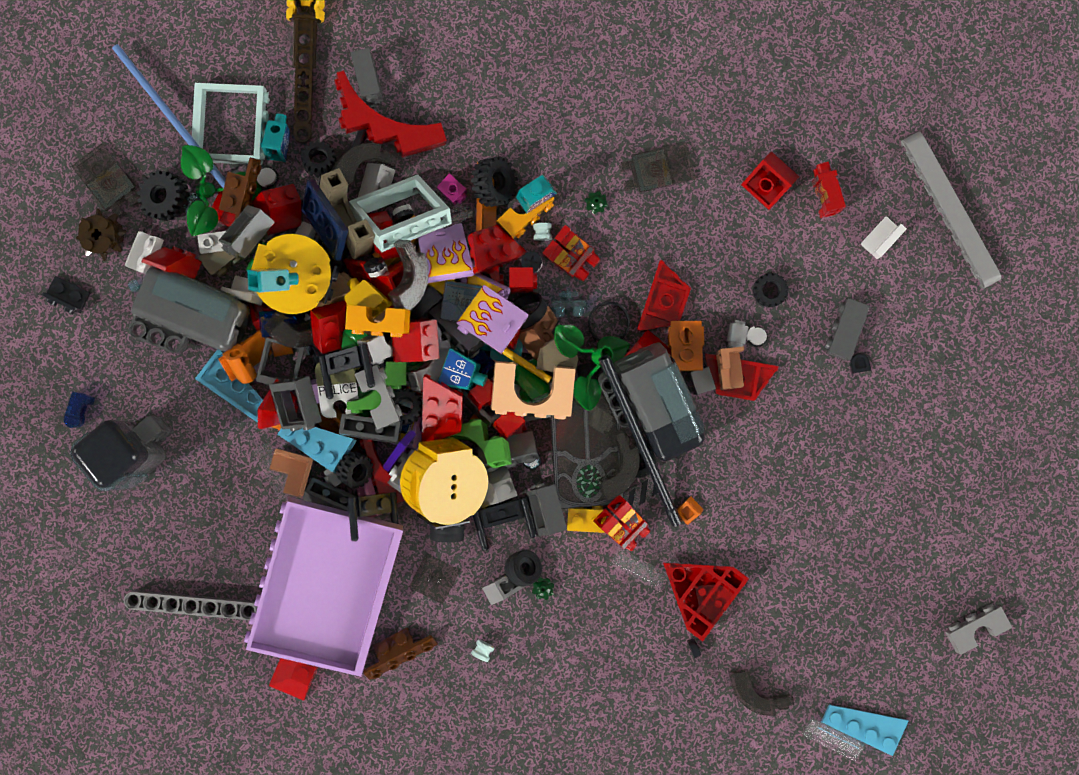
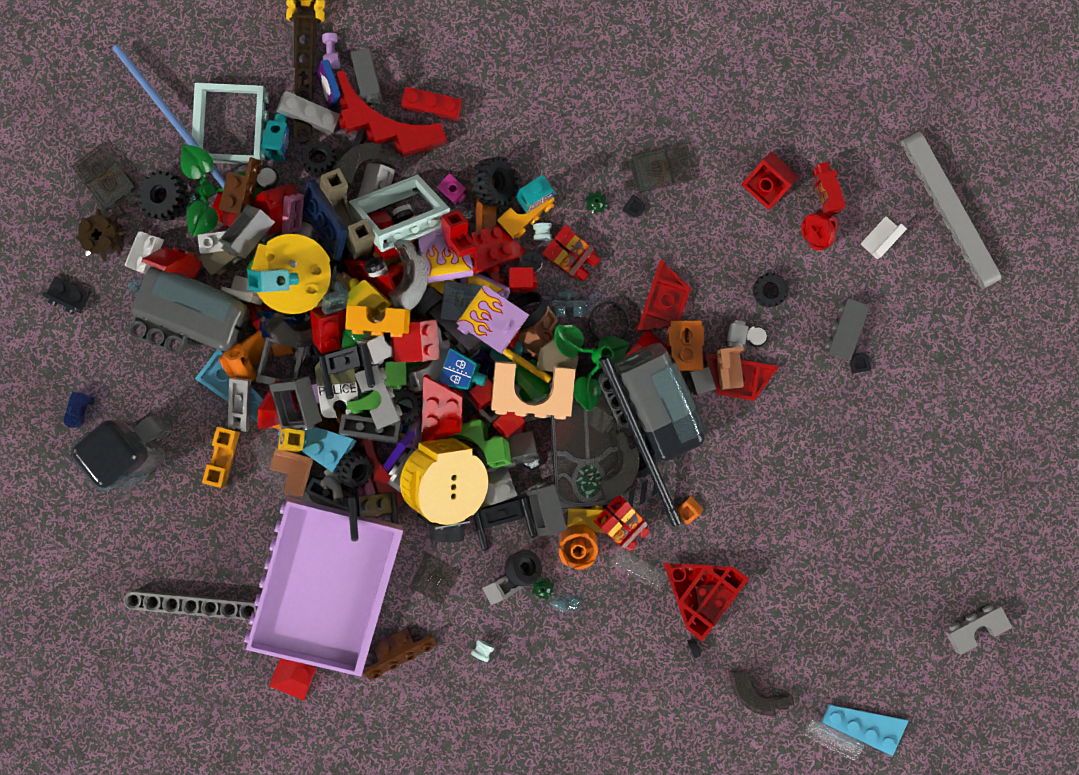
none -> light orange arch [202,427,240,488]
none -> light grey plate [228,377,251,432]
none -> light grey arch [276,91,340,135]
none -> yellow brick [278,428,305,452]
none -> bright pink tile [282,193,304,234]
none -> tile [317,59,341,110]
none -> light grey arm [320,476,343,502]
none -> lavender leg [322,33,341,69]
none -> clear light blue bracket [322,282,349,315]
none -> red arch [401,86,463,122]
none -> red brick [441,210,477,257]
none -> clear light blue arm [550,598,580,612]
none -> orange brick [559,524,598,570]
none -> black tile [622,195,645,218]
none -> red tile [801,212,838,250]

